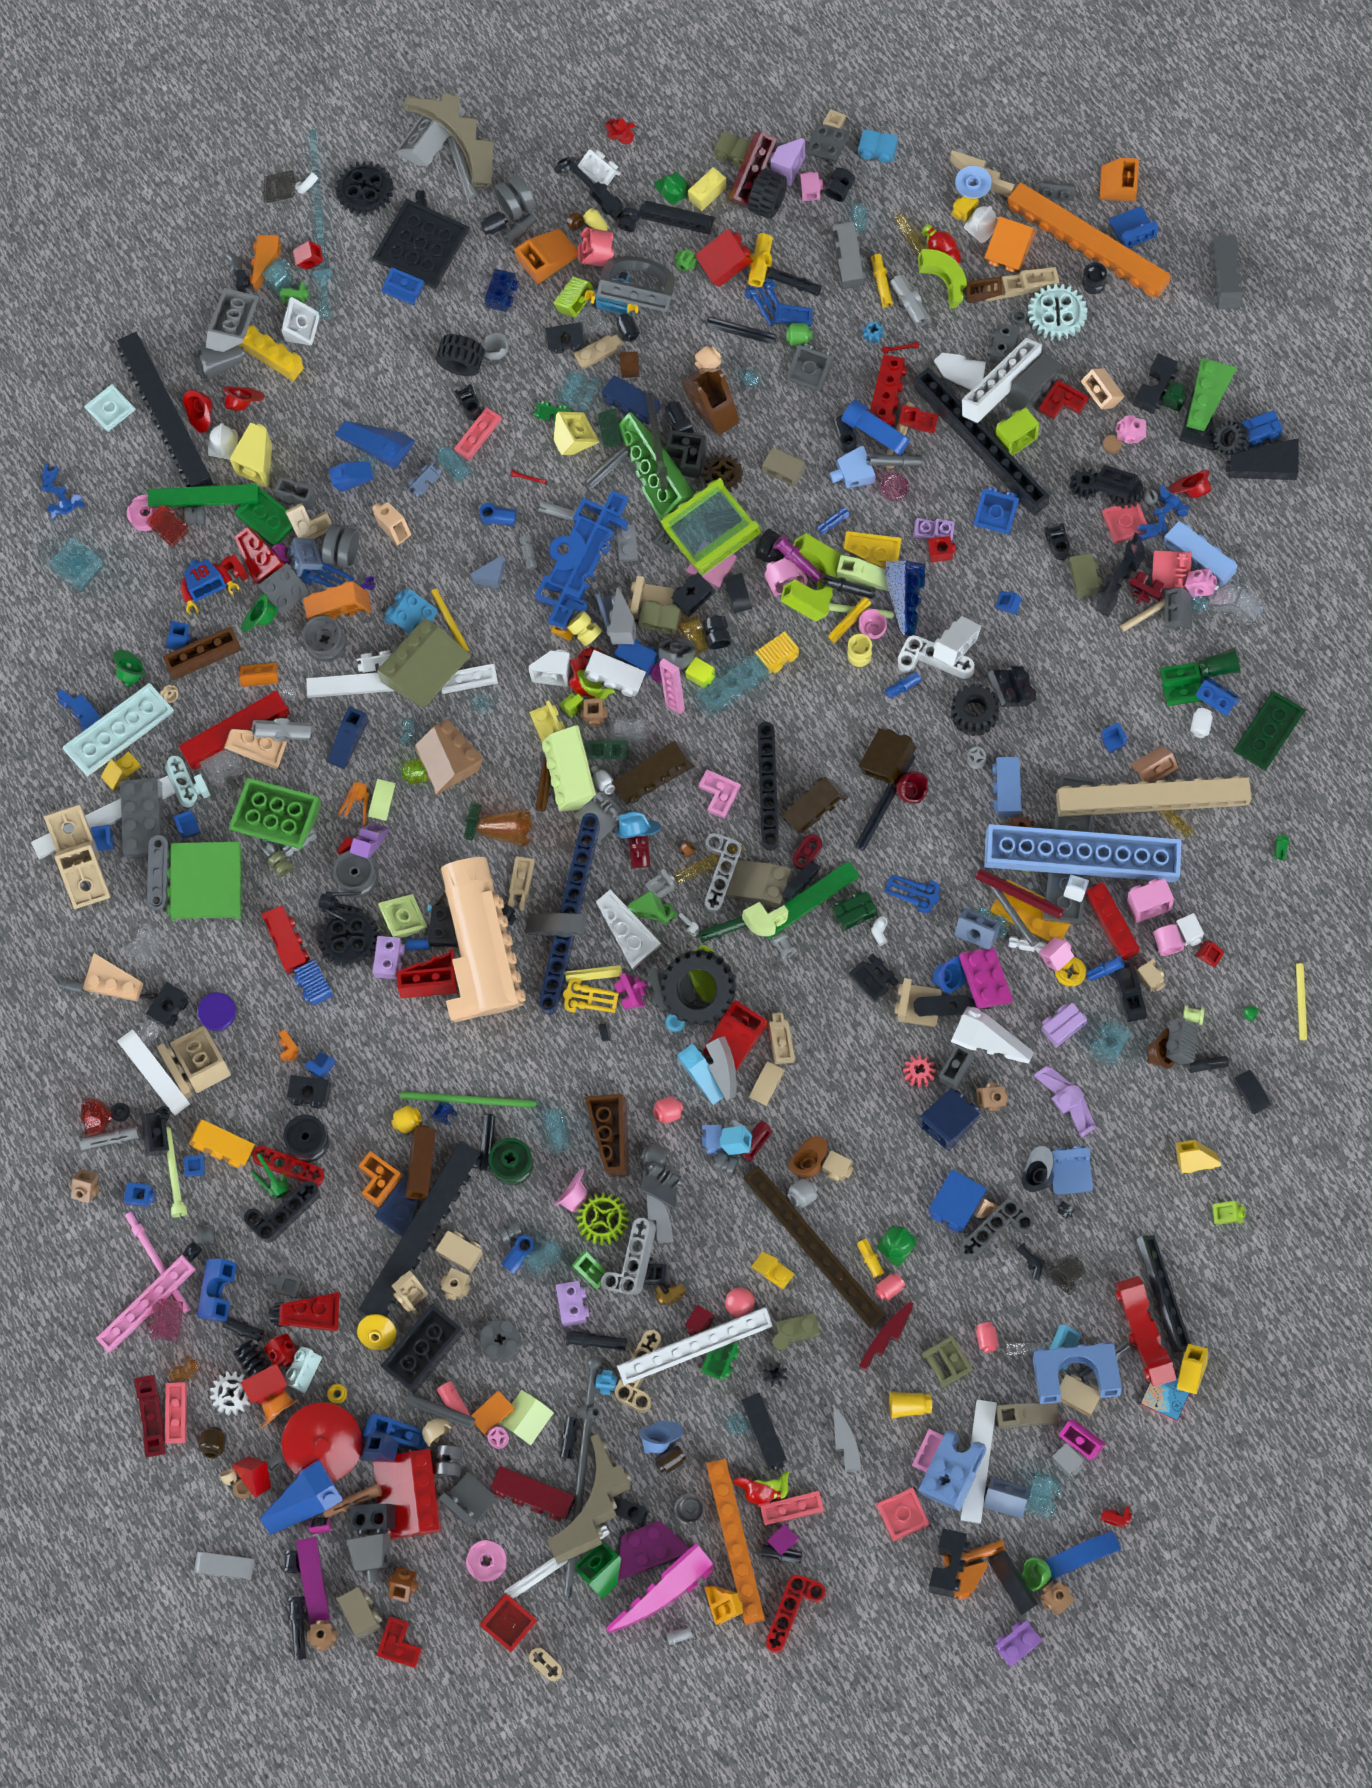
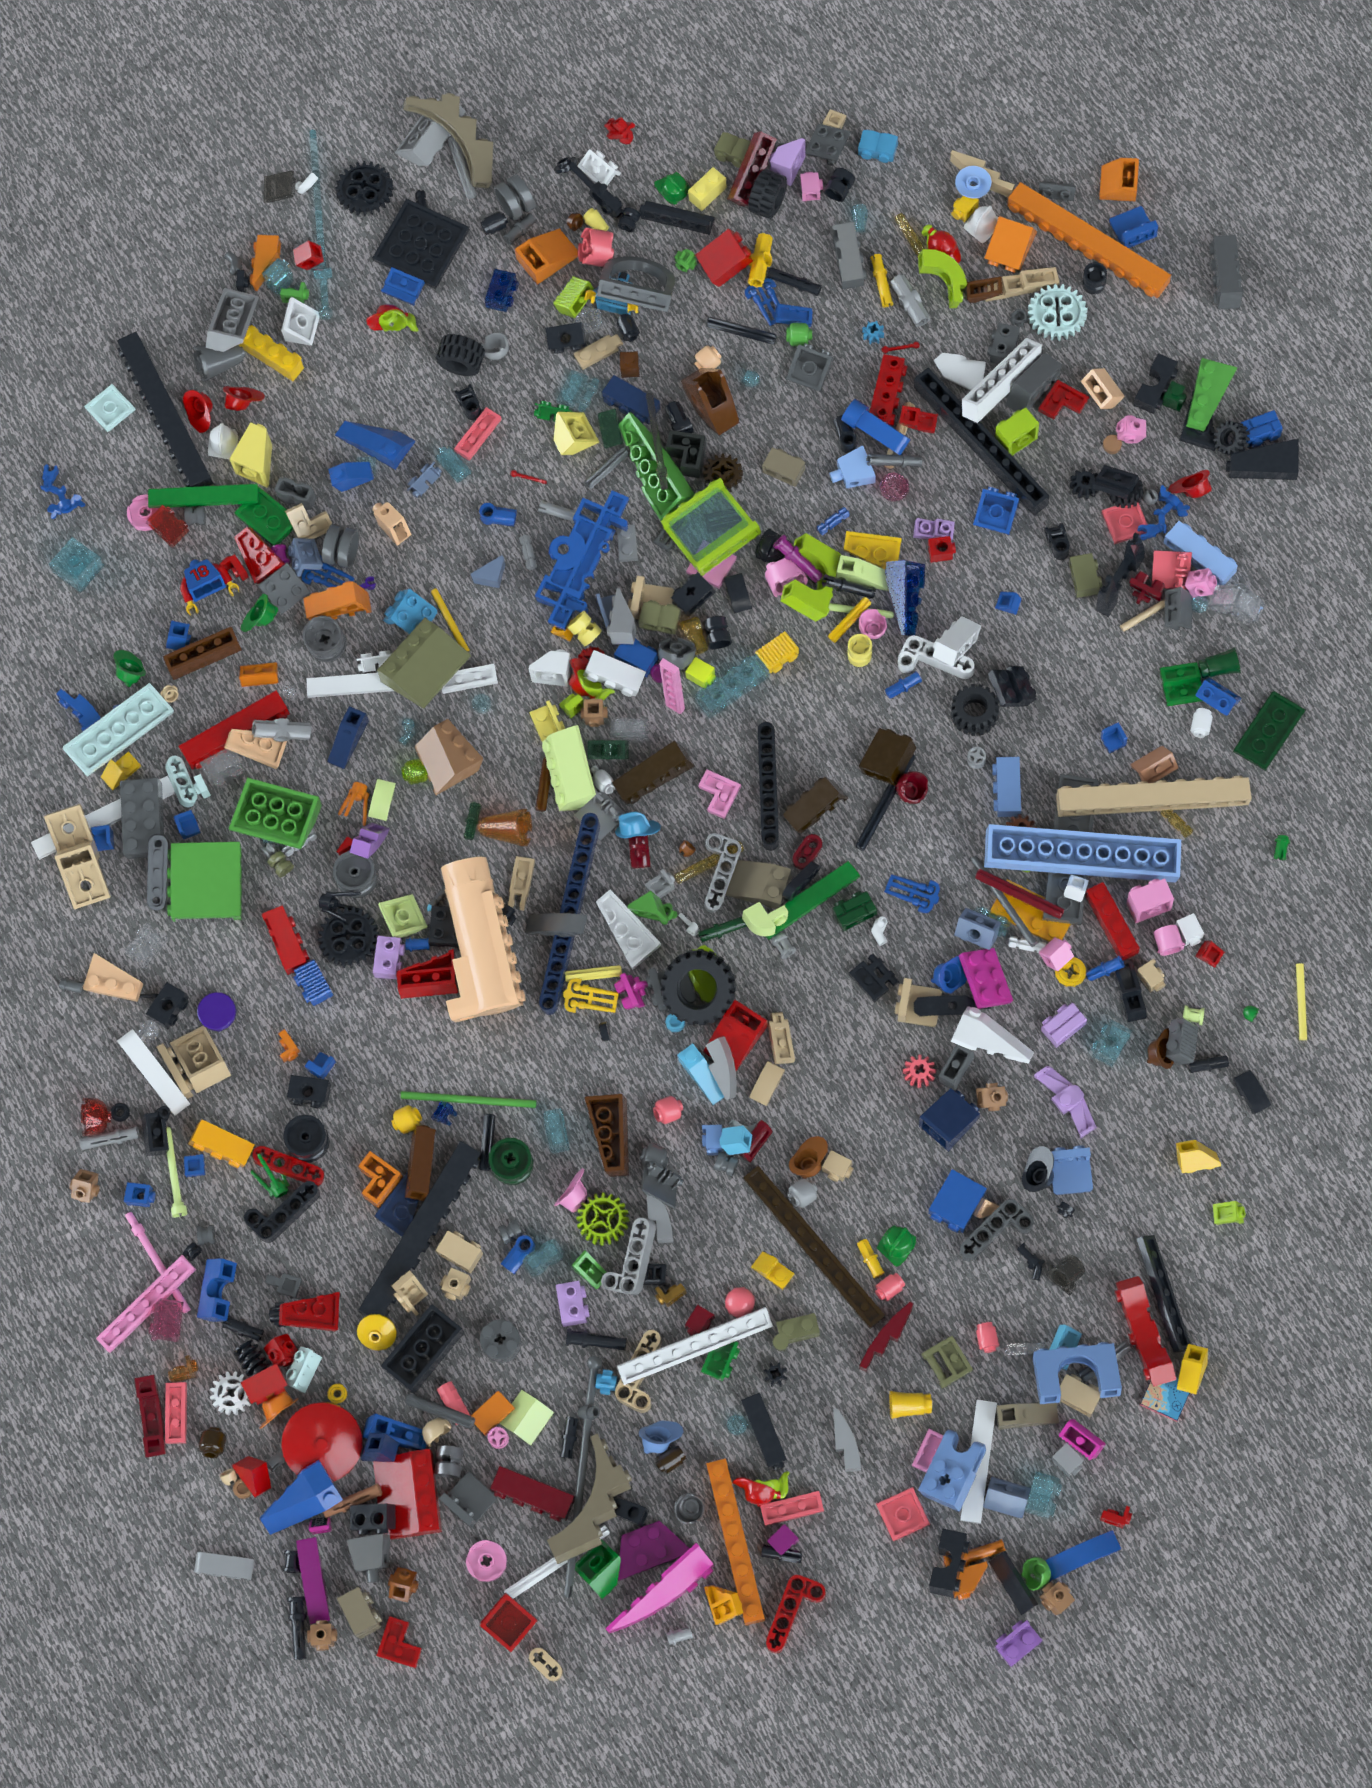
none -> lime hair [366,304,419,332]

